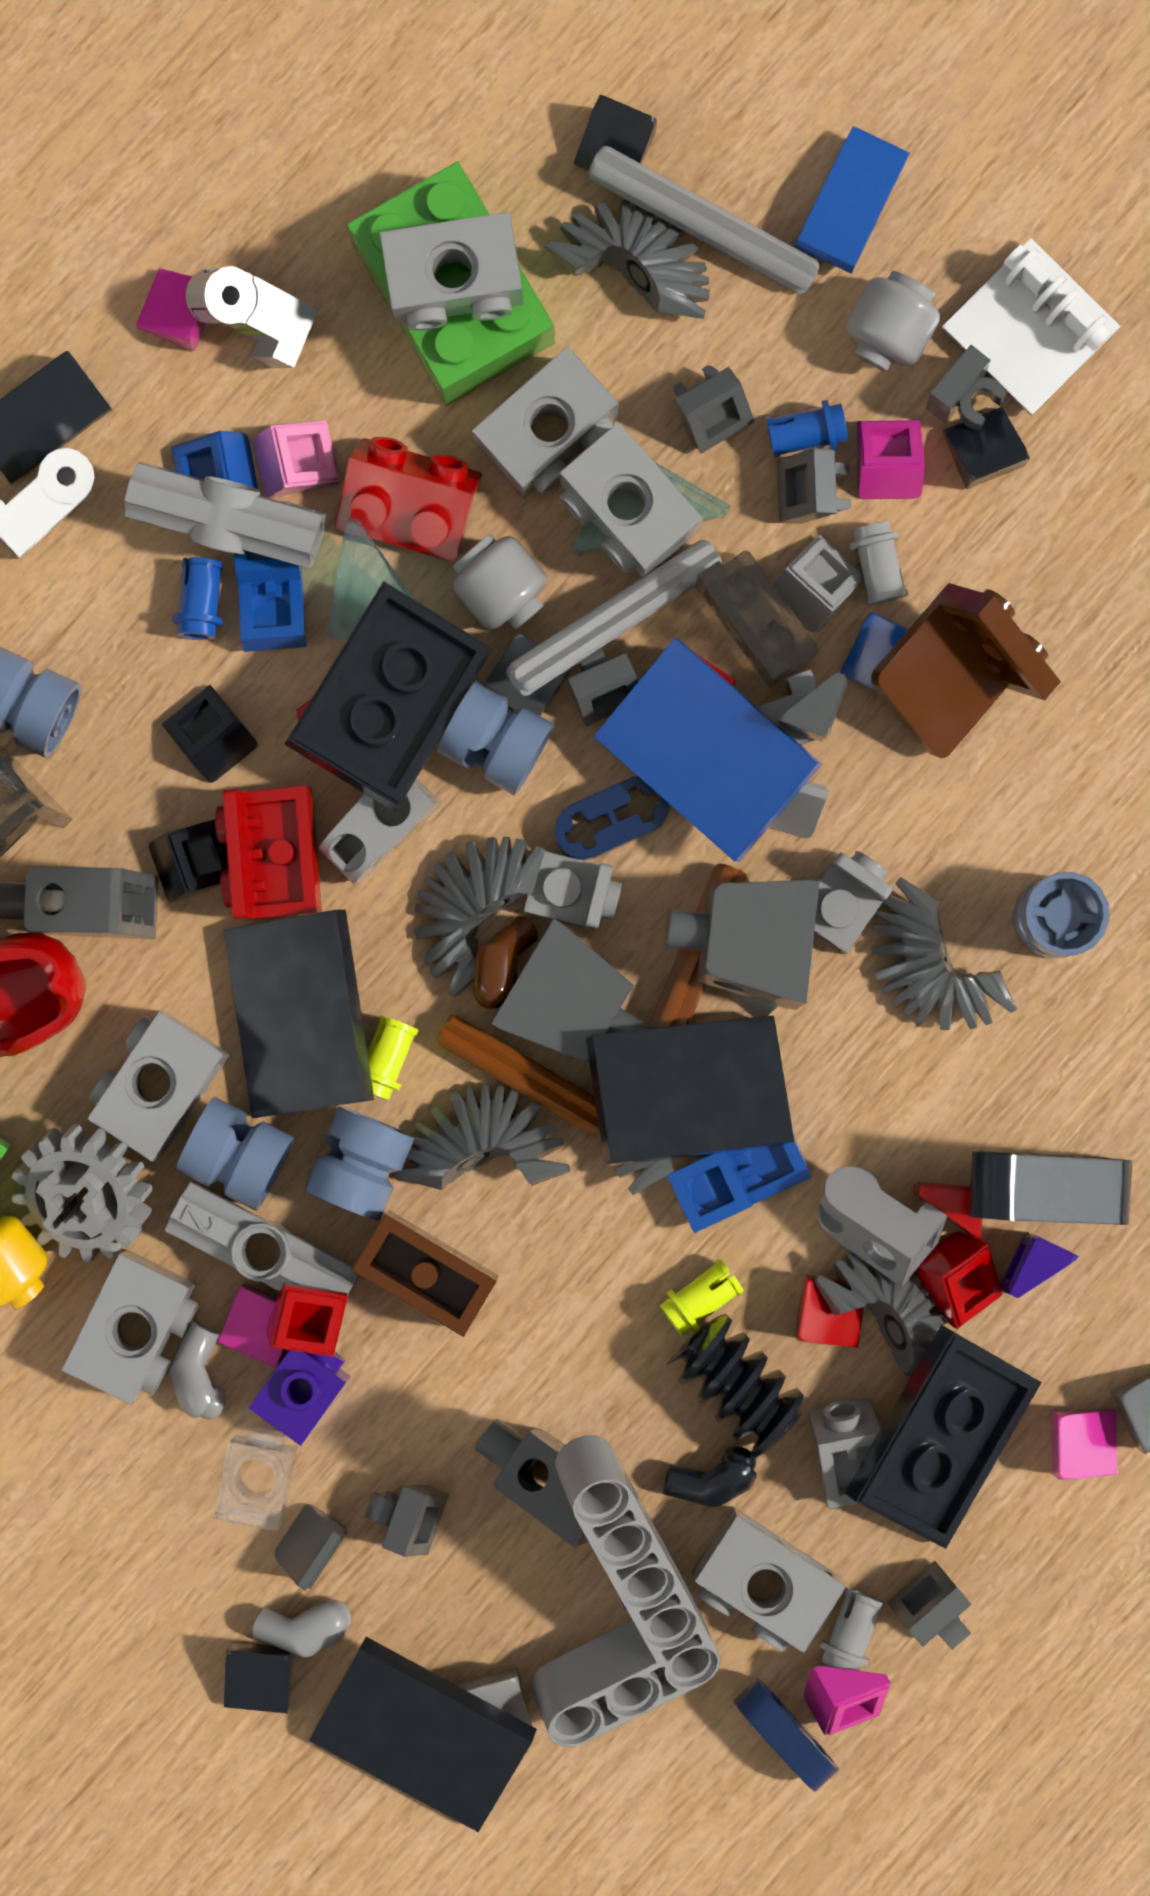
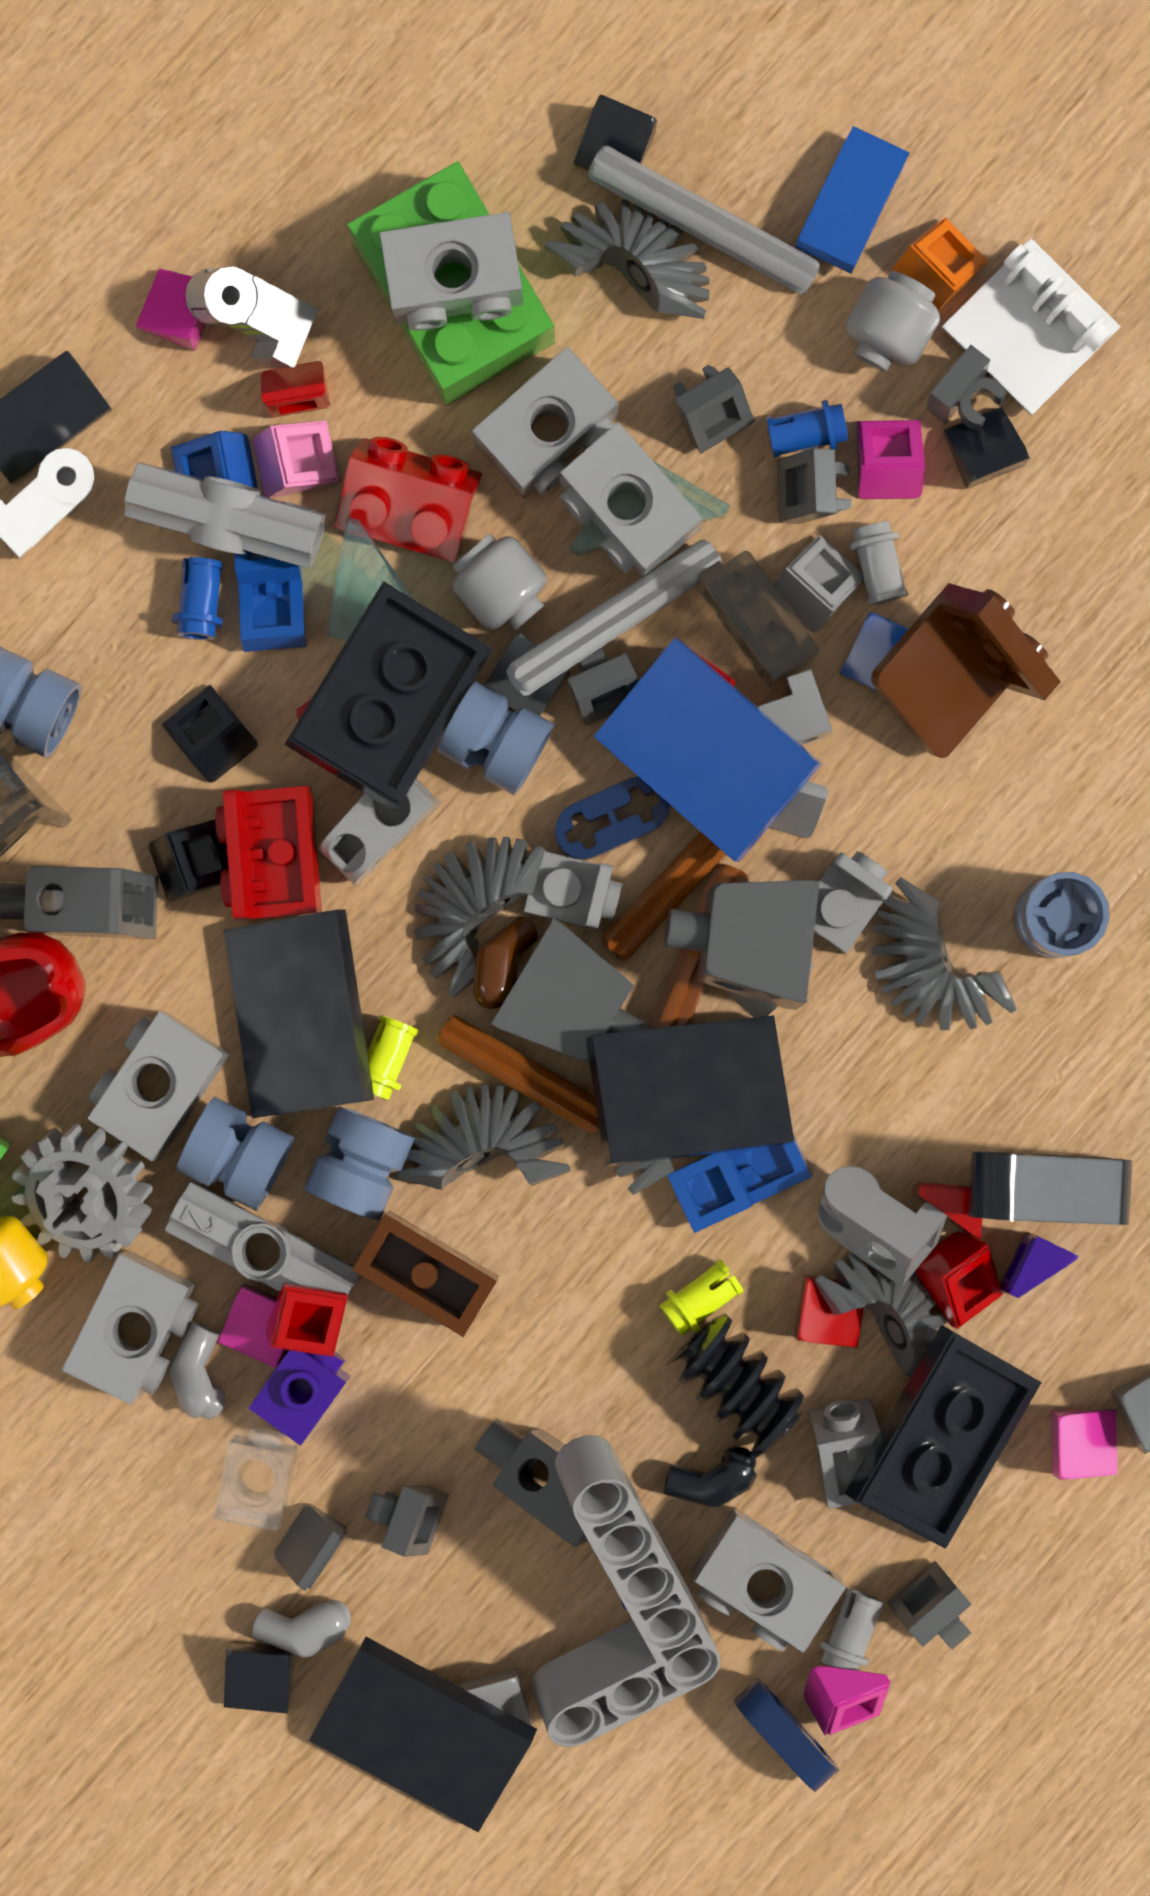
dark grey slope [778,672,848,742] -> none
none -> red slope [261,361,331,418]
none -> dark orange axle [602,832,726,960]
none -> orange slope [891,217,989,311]

